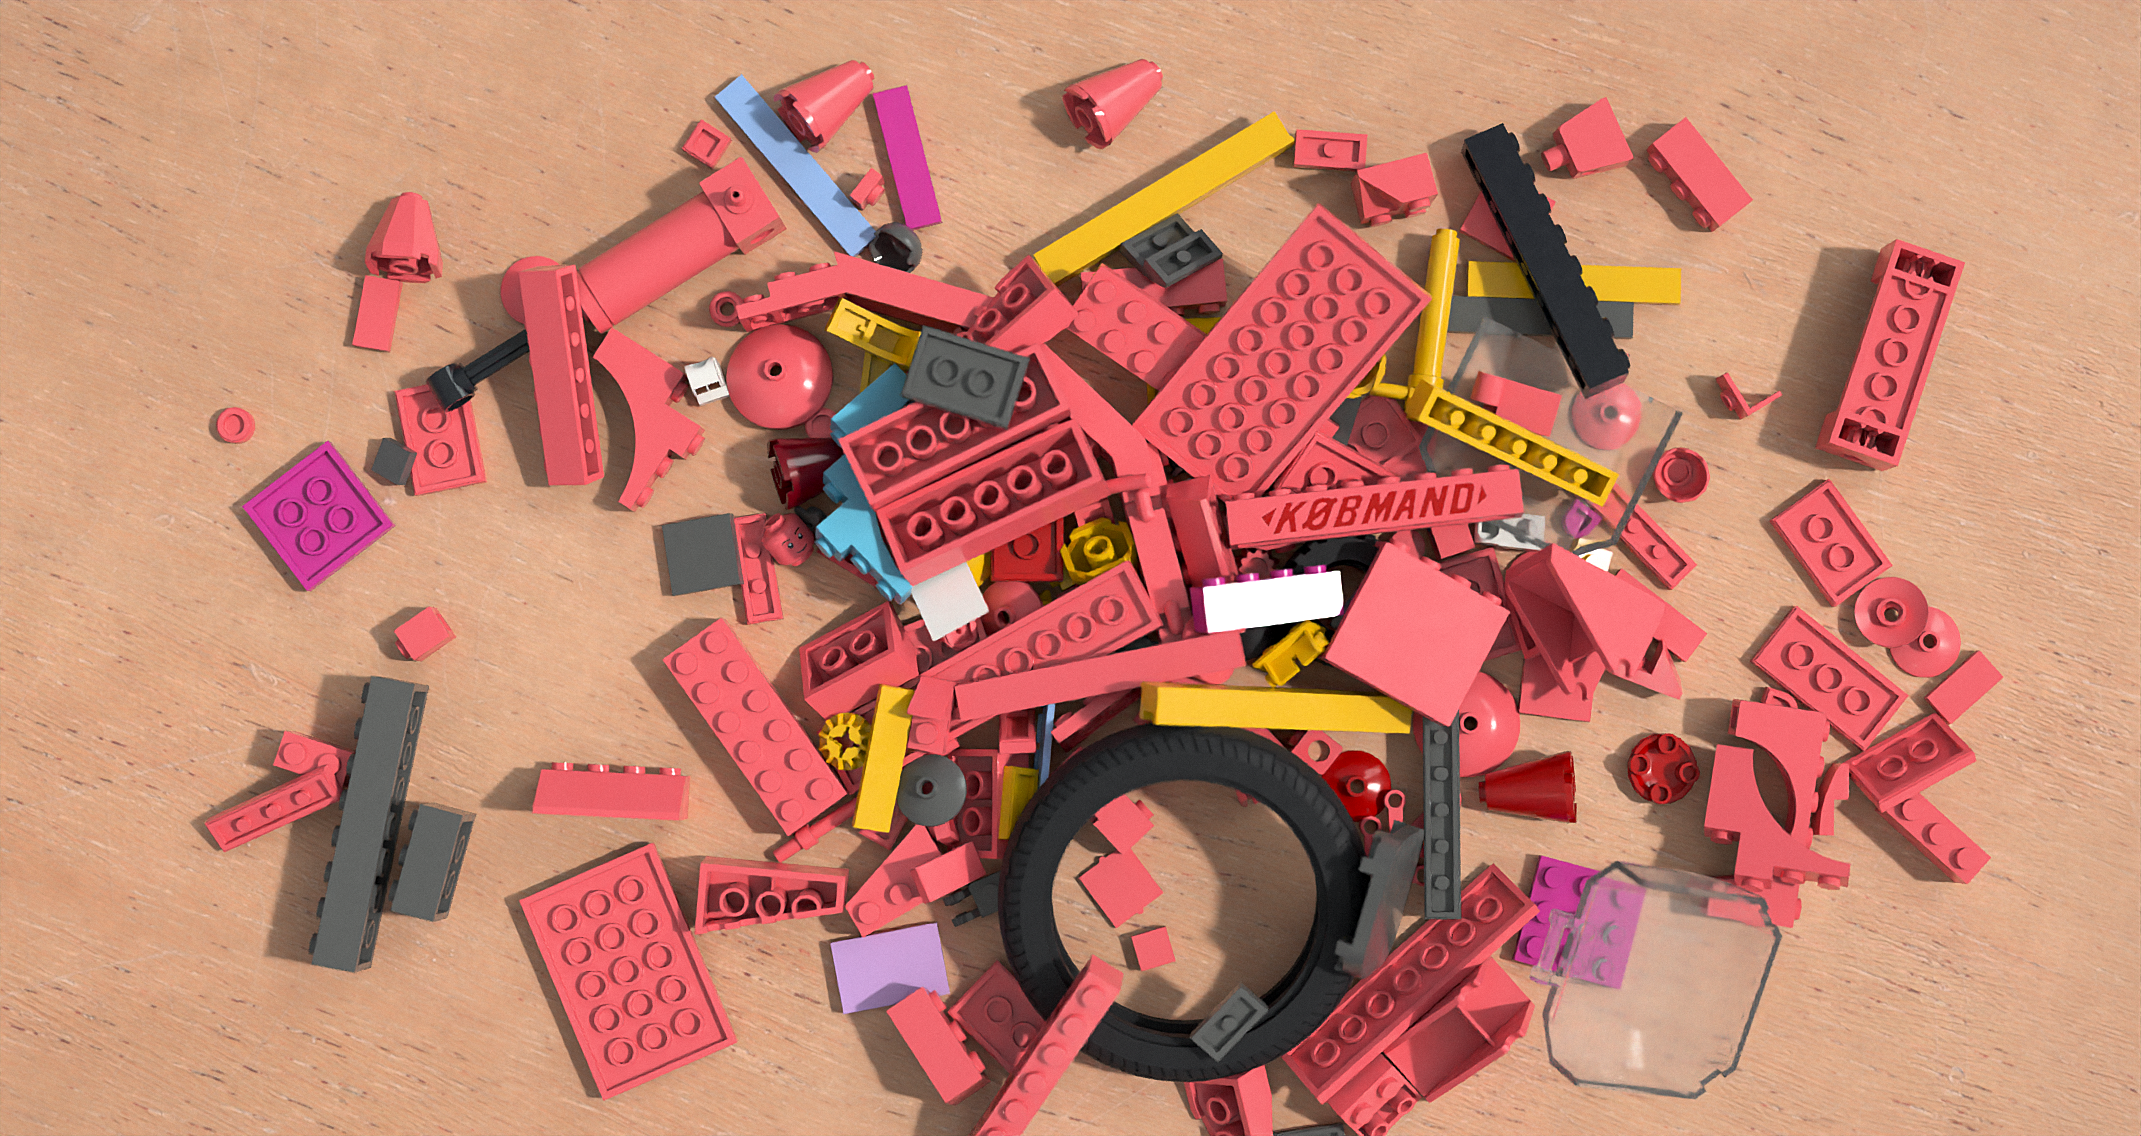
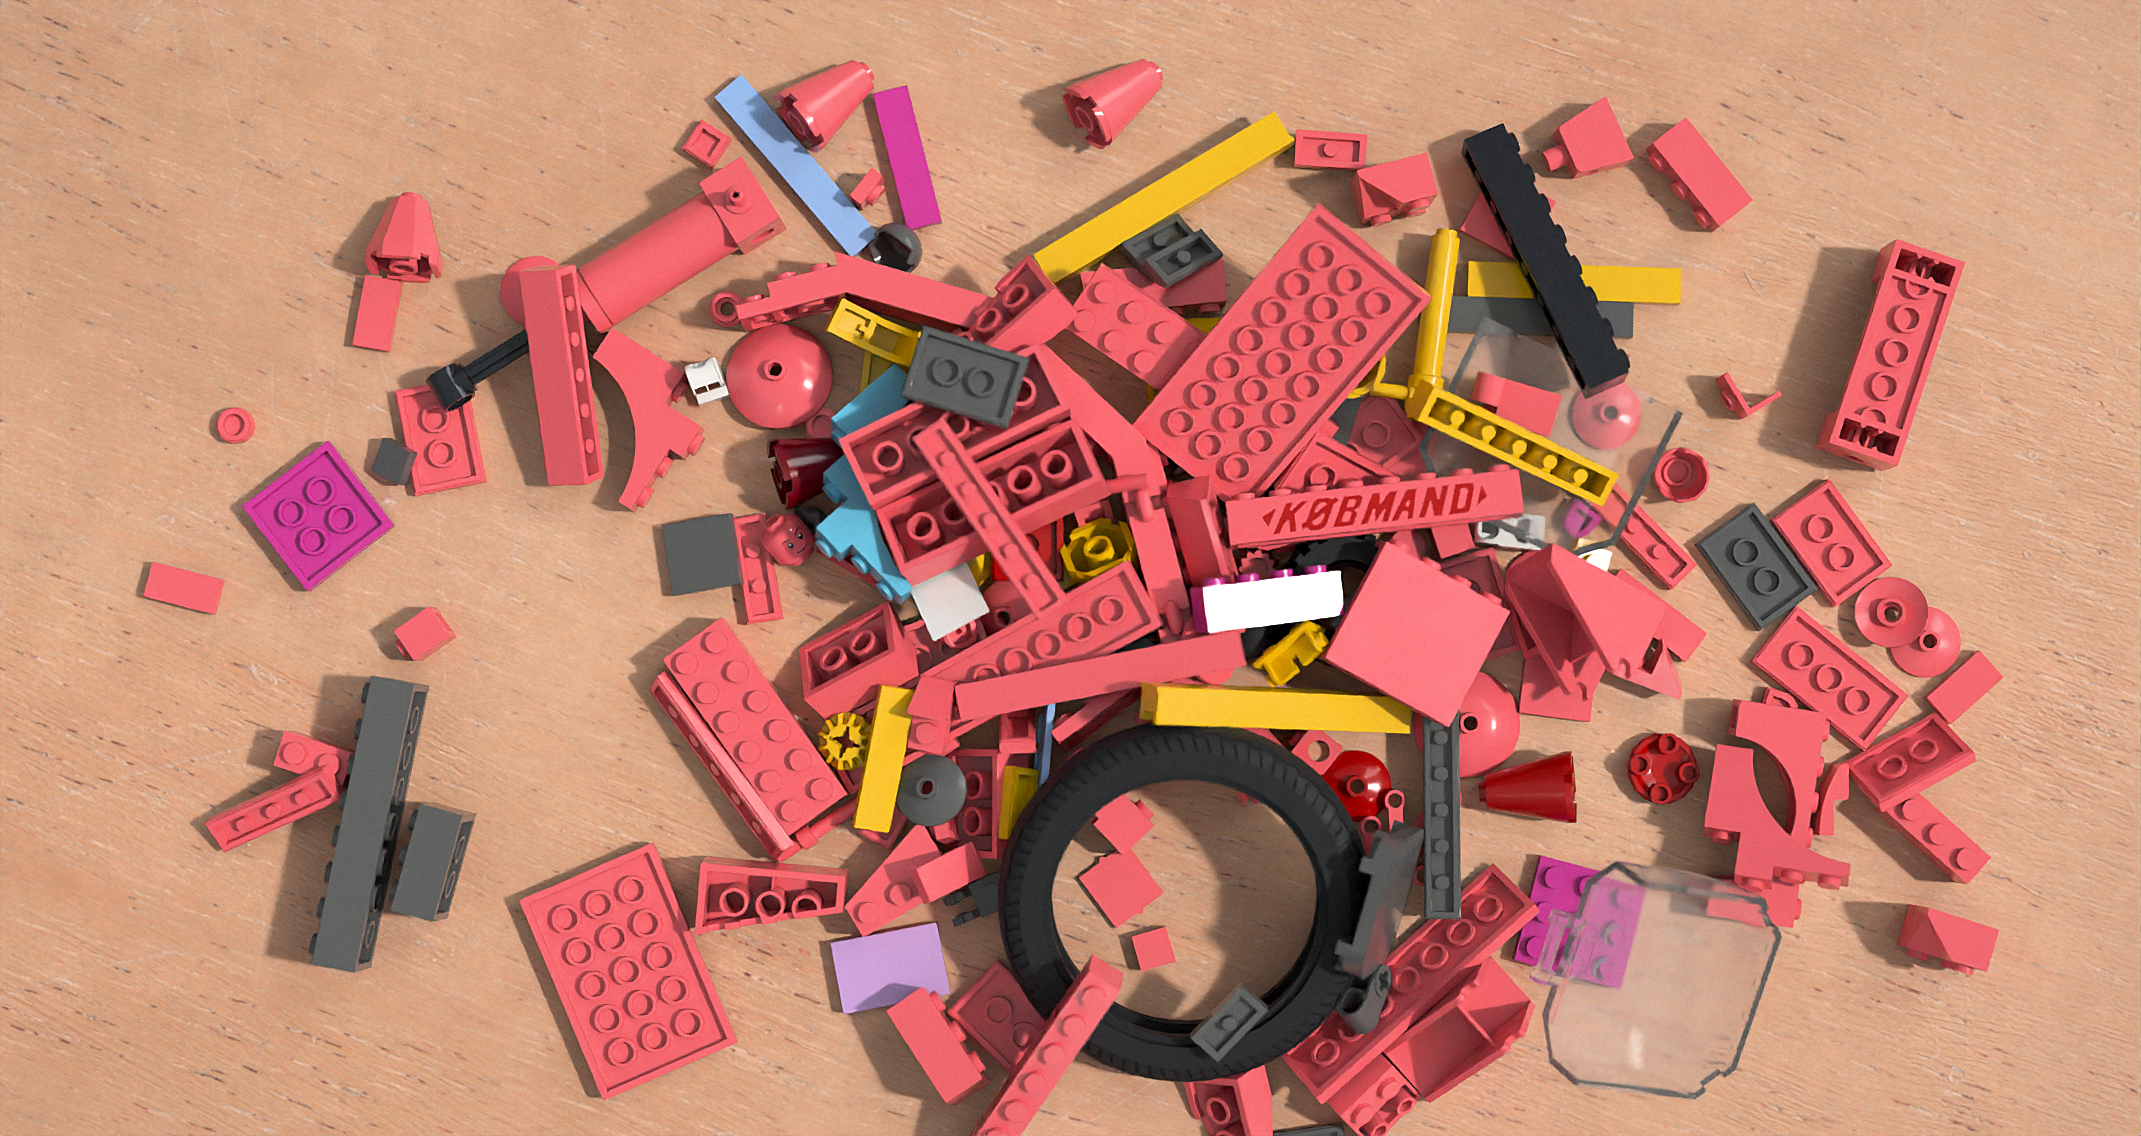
coral slope [533,762,690,820] -> none
none -> coral tile [143,562,225,615]
none -> coral tile [649,670,794,861]
none -> coral tile [912,417,1070,622]
none -> dark grey piece [1335,964,1392,1035]
none -> dark grey tile [1695,503,1818,631]
none -> coral slope [1897,904,1999,975]

